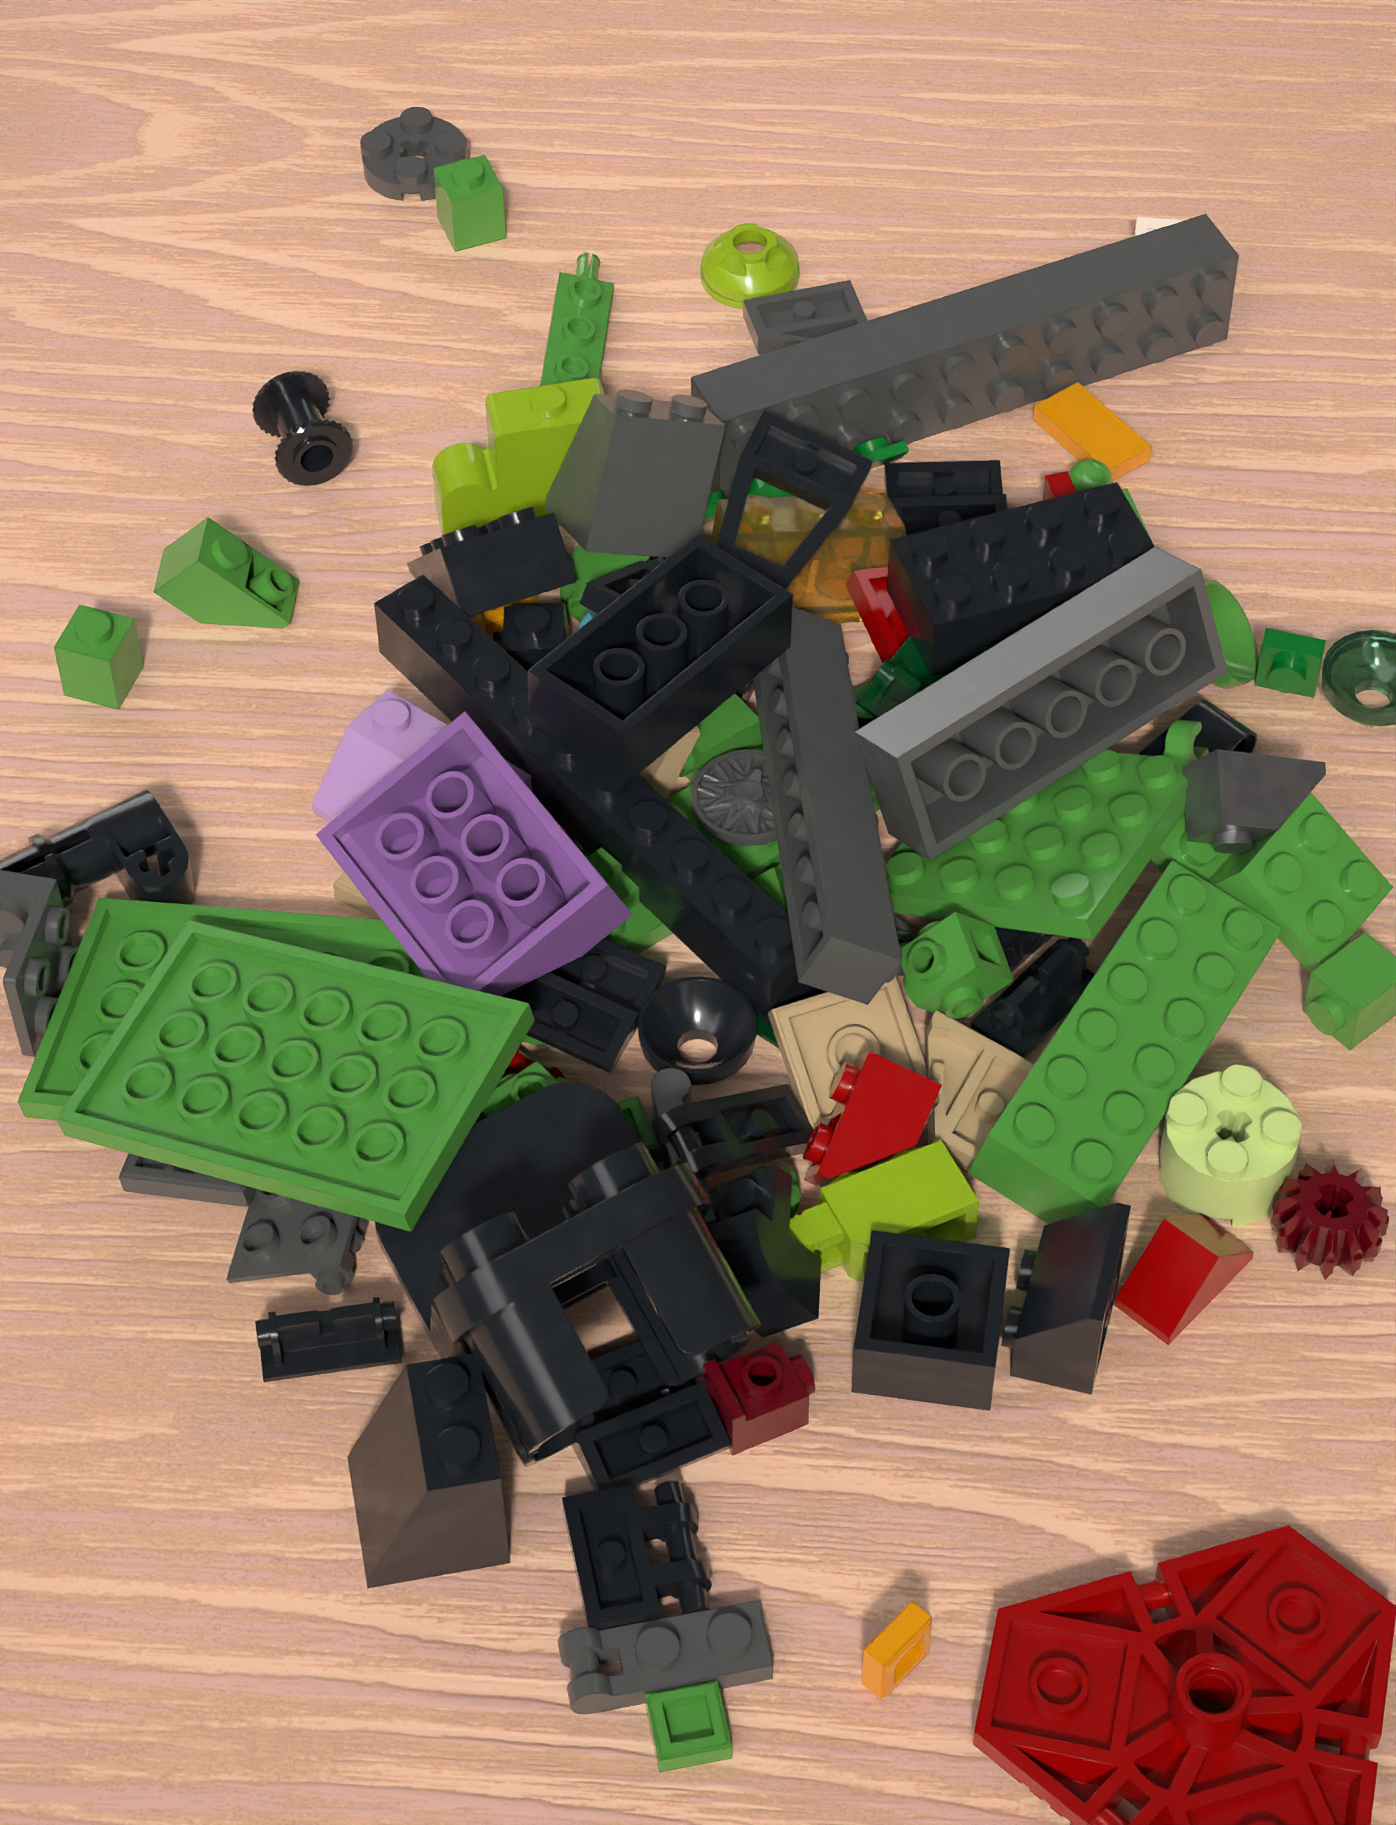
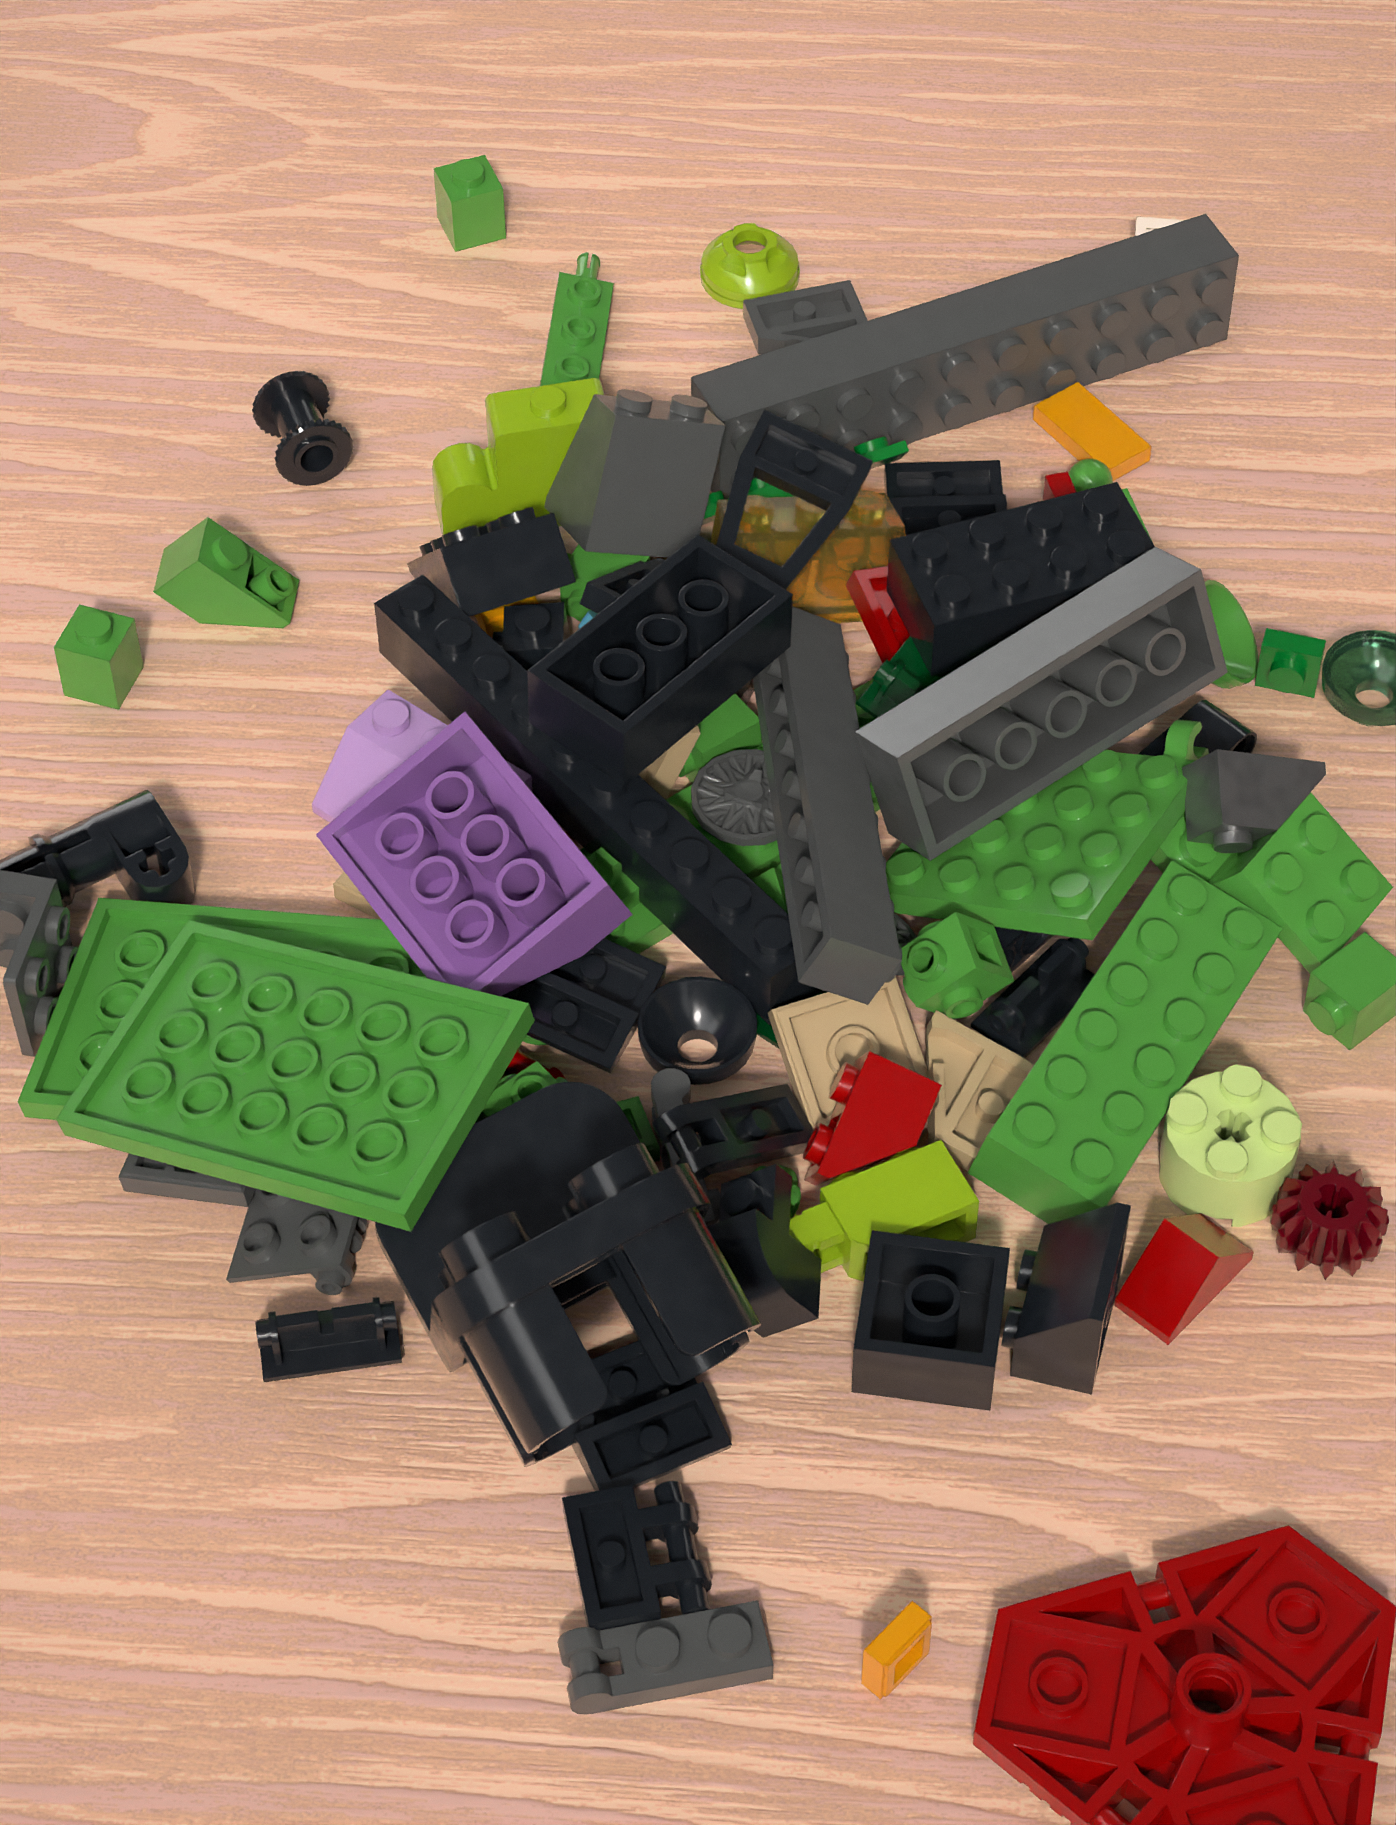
black slope [347,1353,510,1588] -> none
dark grey plate [360,107,468,201] -> none
bright green tile [645,1680,732,1772] -> none
dark red brick [702,1341,816,1456] -> none

